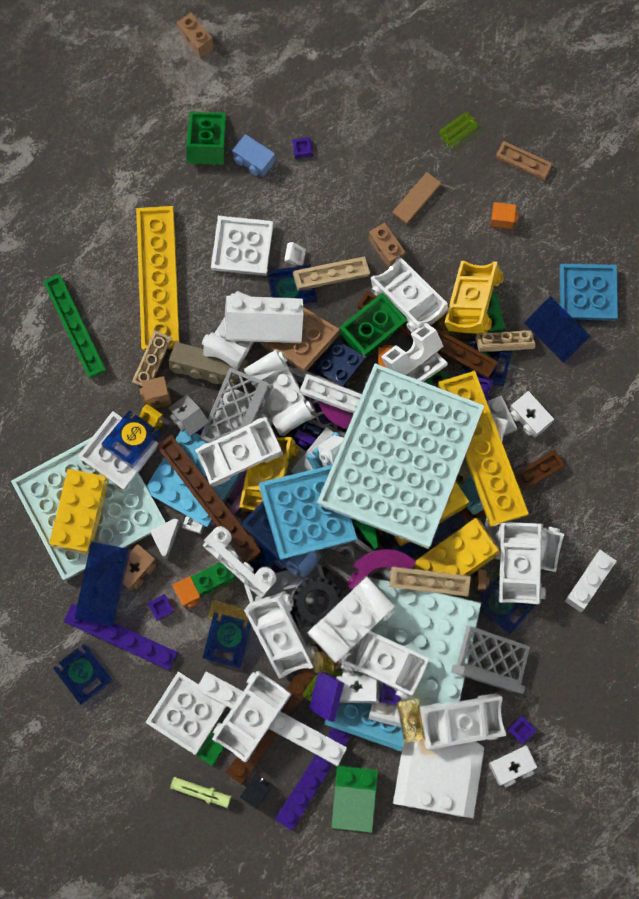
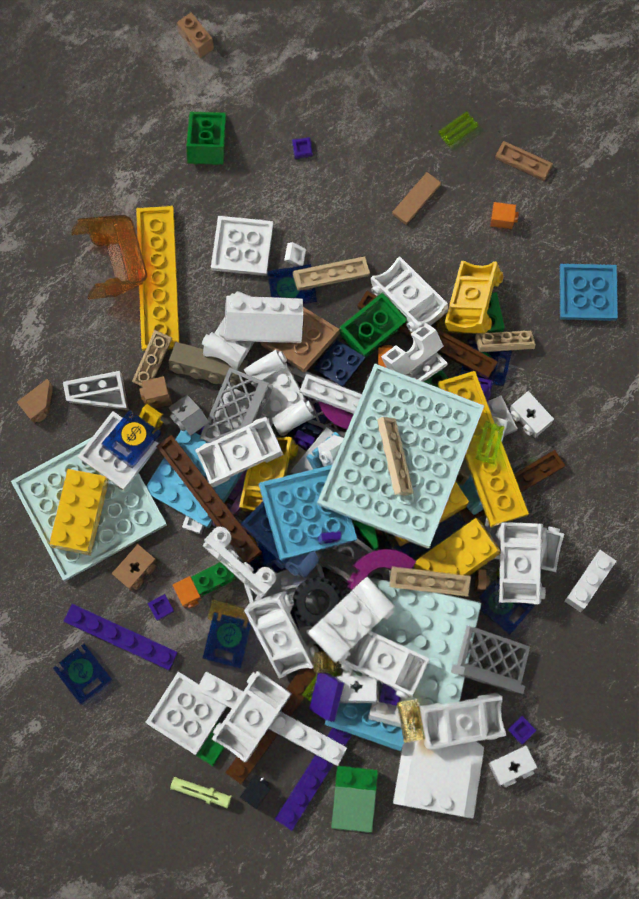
green plate [43,273,106,379] -> none
clear blue plate [74,541,130,627] -> none
white slope [150,519,180,560] -> none
medium blue brick [232,134,276,177] -> none
medium nougat brick [369,222,405,269] -> none
clear blue plate [524,296,591,363] -> none
none -> medium nougat slope [17,379,53,424]
none -> white wedge [63,371,129,410]
none -> clear orange windscreen [71,215,147,300]
none -> dark purple tile [318,531,342,545]
none -> tan plate [377,417,414,496]
none -> clear neon green tile [475,421,505,464]

